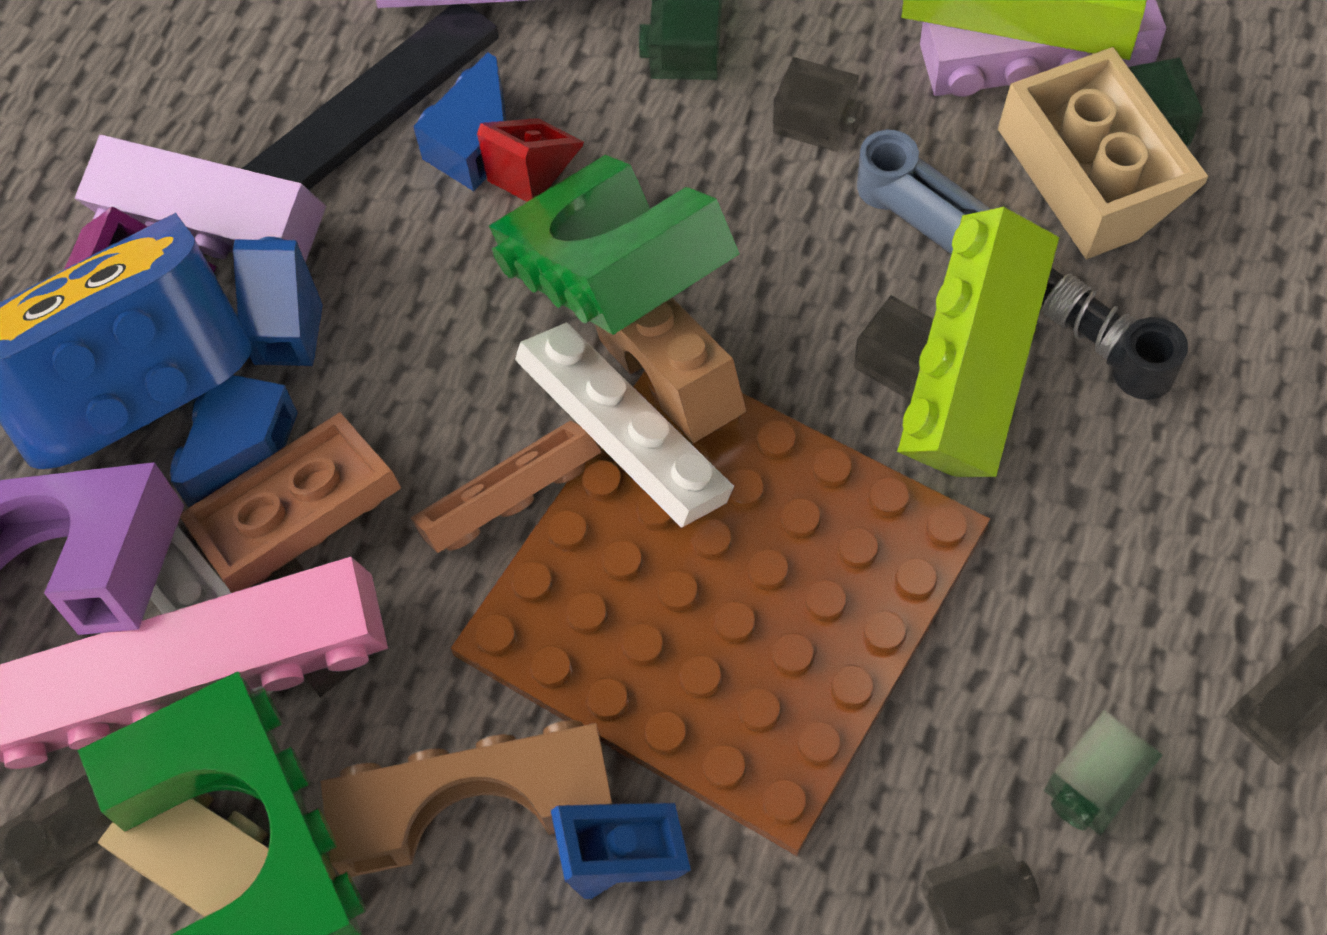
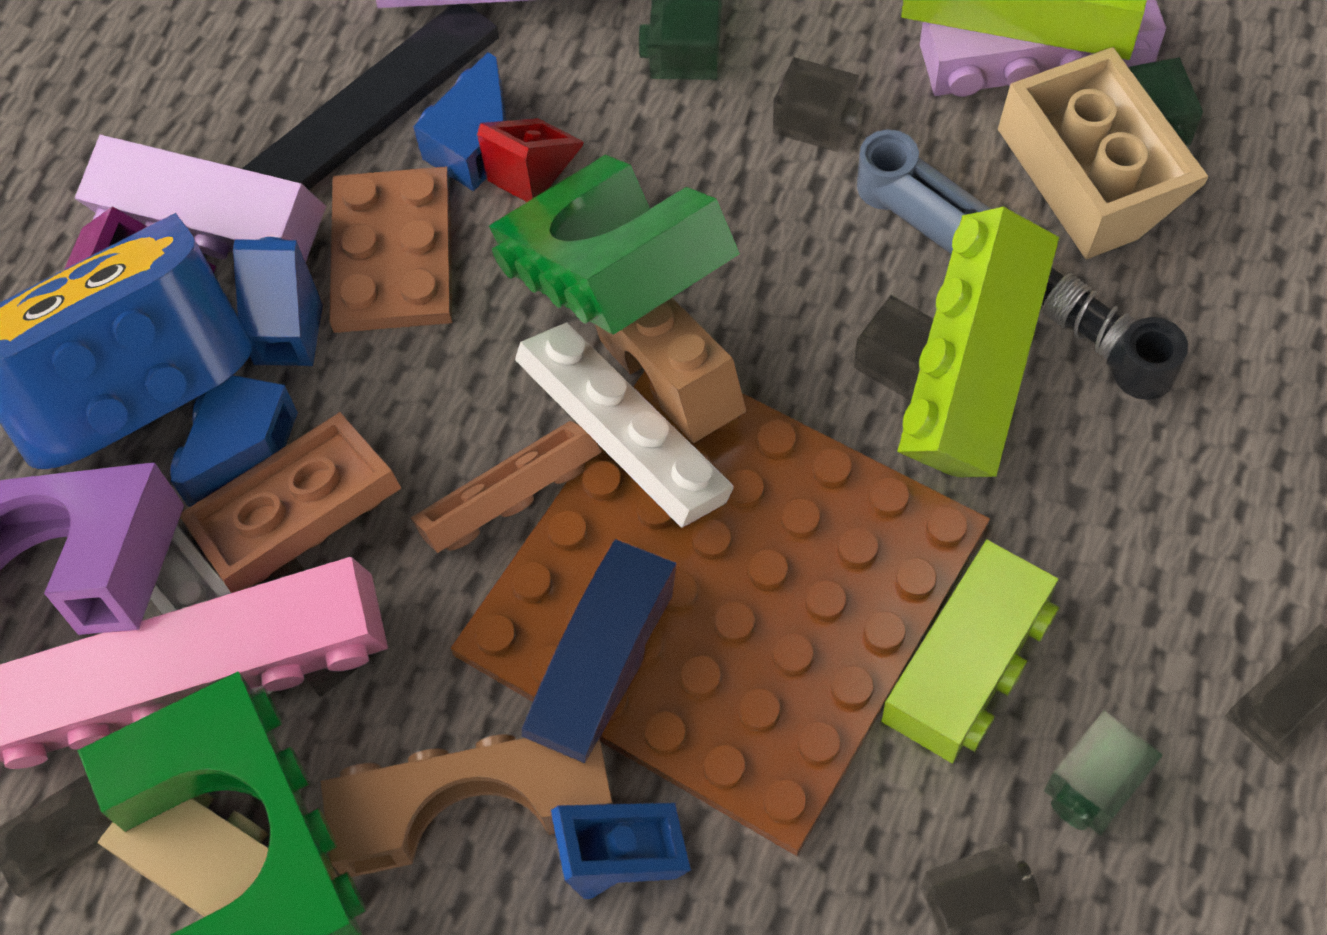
none -> nougat plate [330,166,452,333]
none -> dark blue slope [521,539,677,763]
none -> lime brick [881,539,1060,764]

